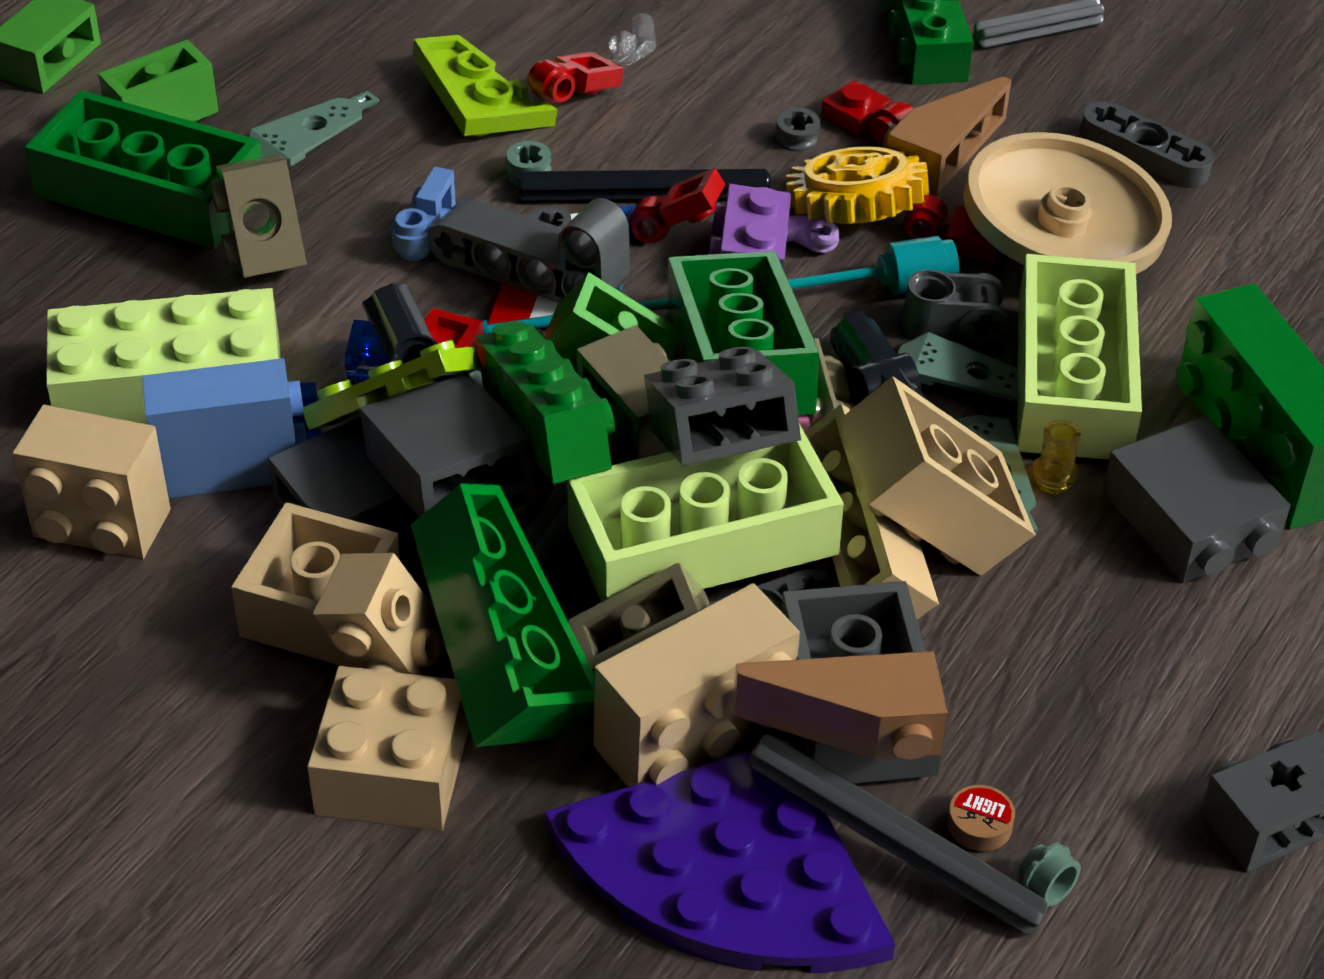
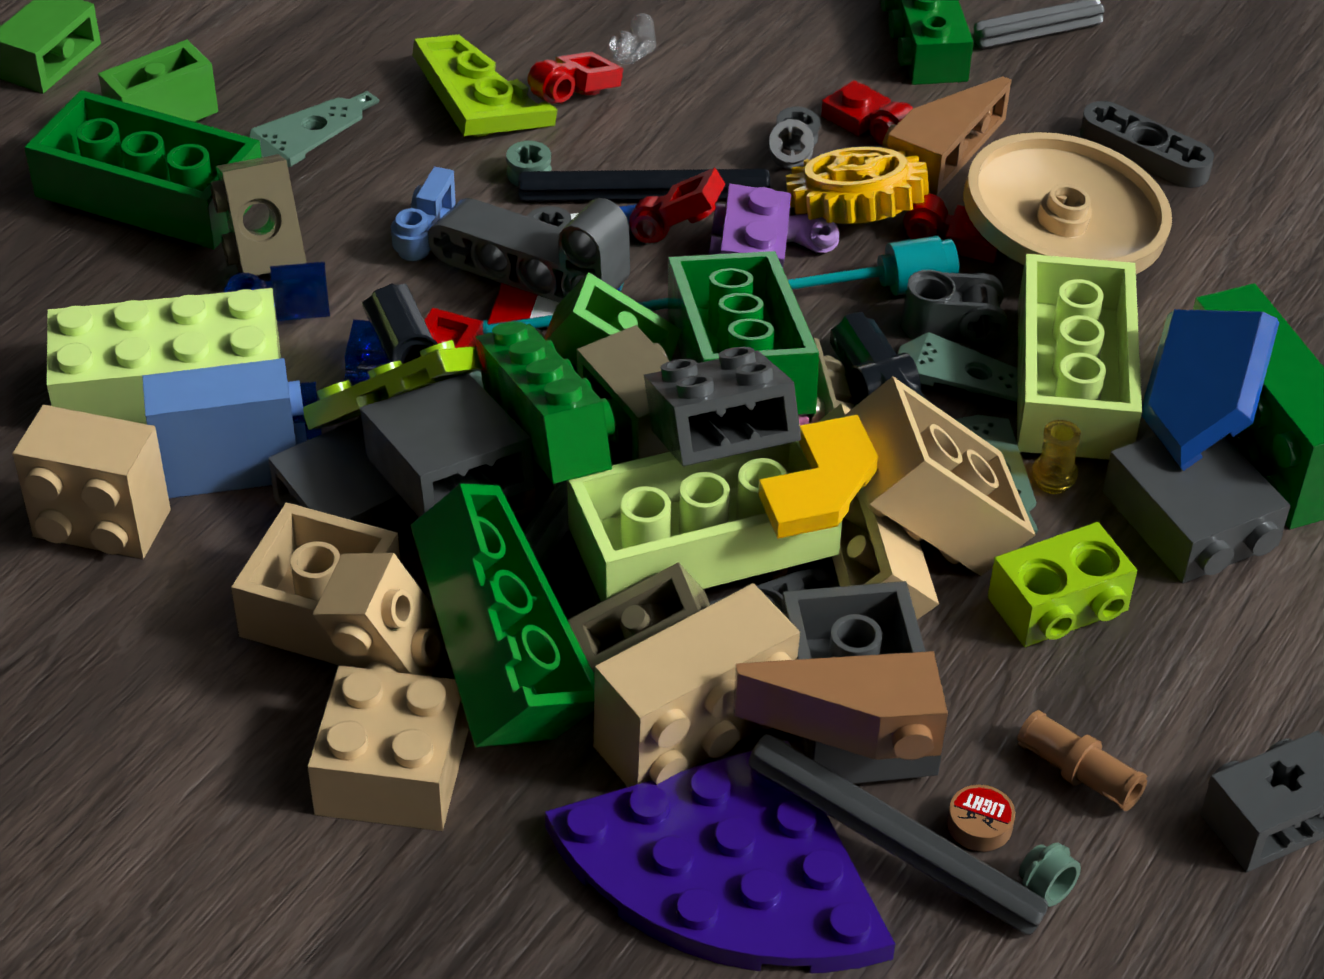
none -> clear blue plate [223,262,330,321]
none -> yellow tile [758,414,878,539]
none -> light grey bush [769,119,814,169]
none -> lime brick [988,522,1137,648]
none -> medium nougat pin [1017,710,1148,811]
none -> blue tile [1141,309,1279,471]

